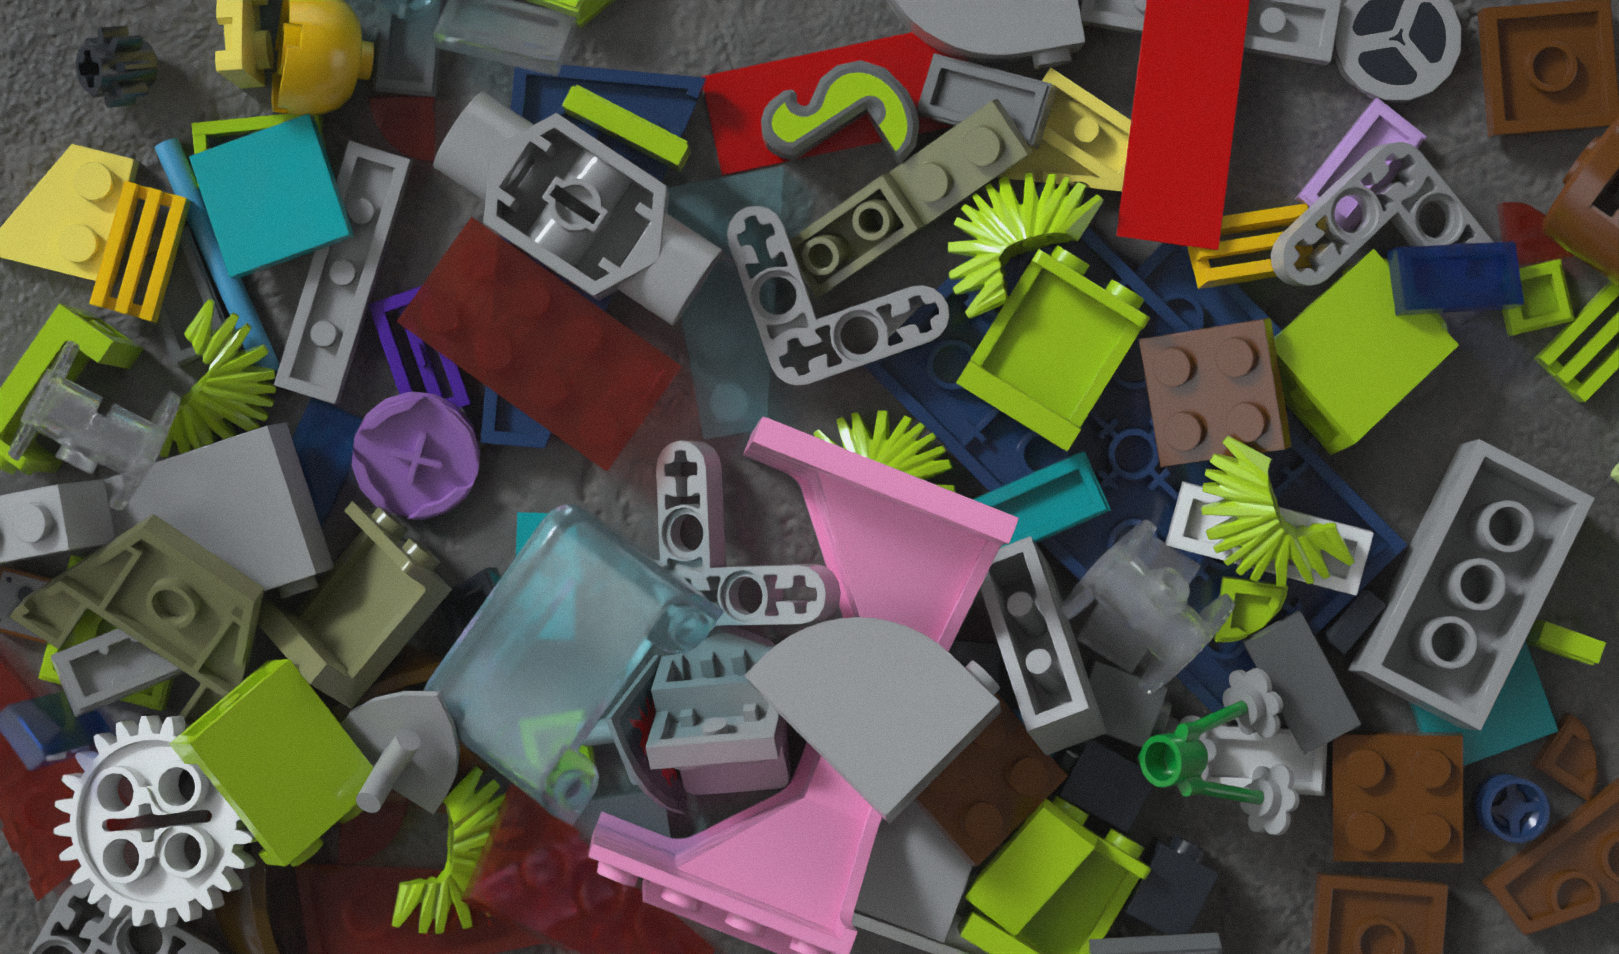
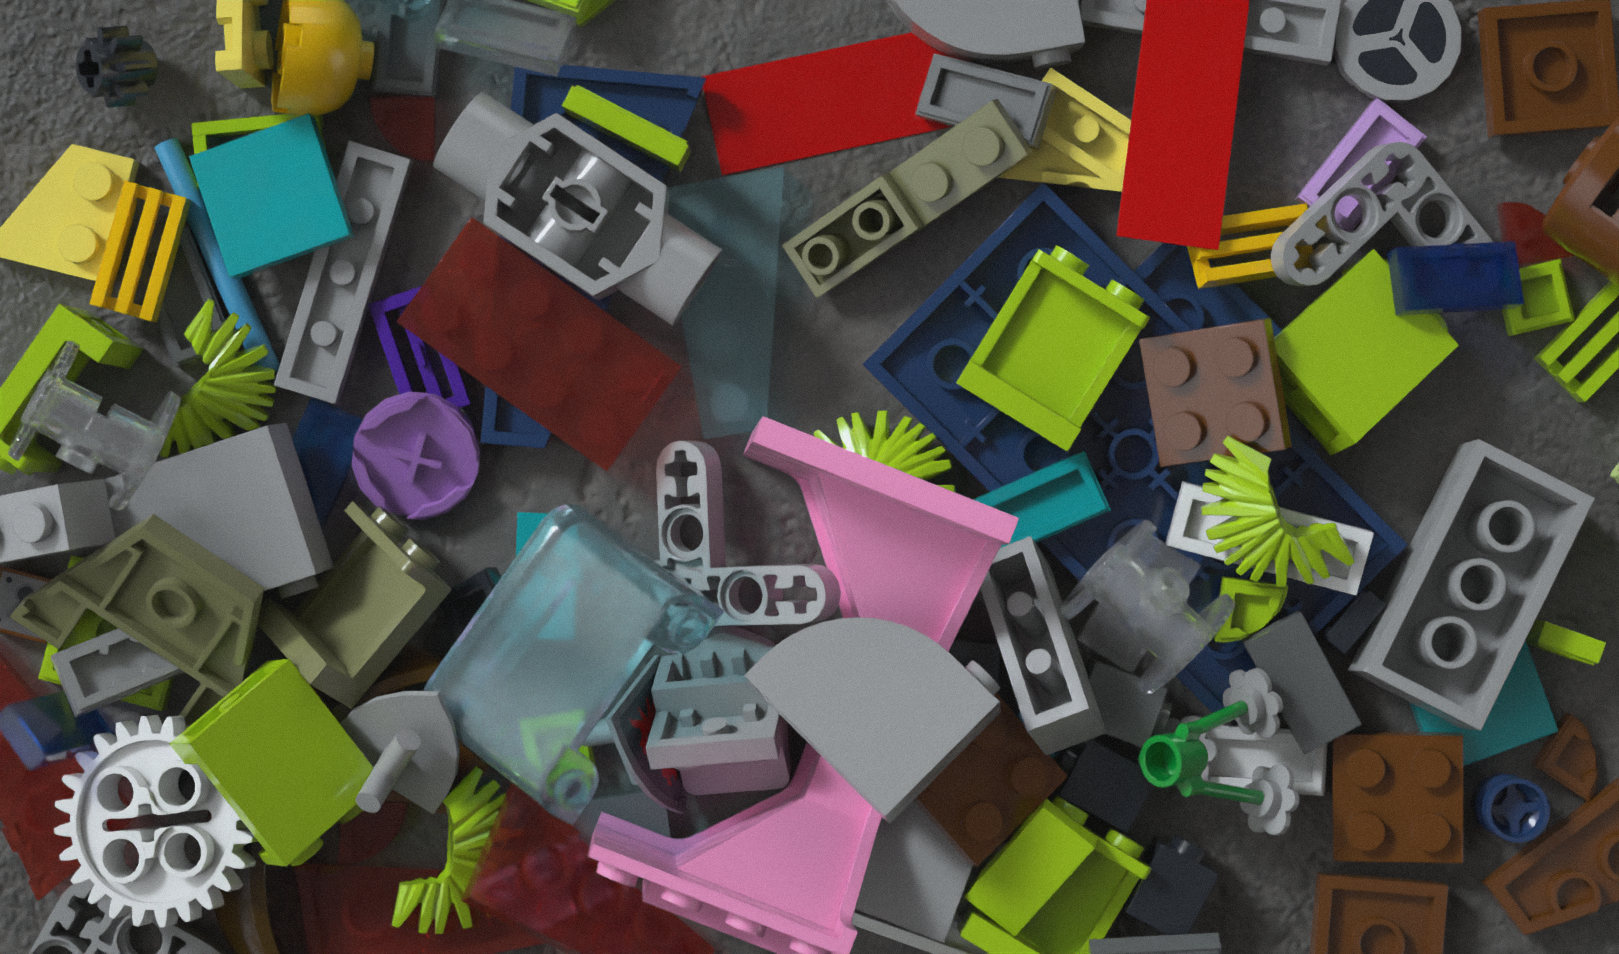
light grey beam [727,206,949,386] -> none
animal [761,60,919,166] -> none
lime hair [948,173,1104,319] -> none

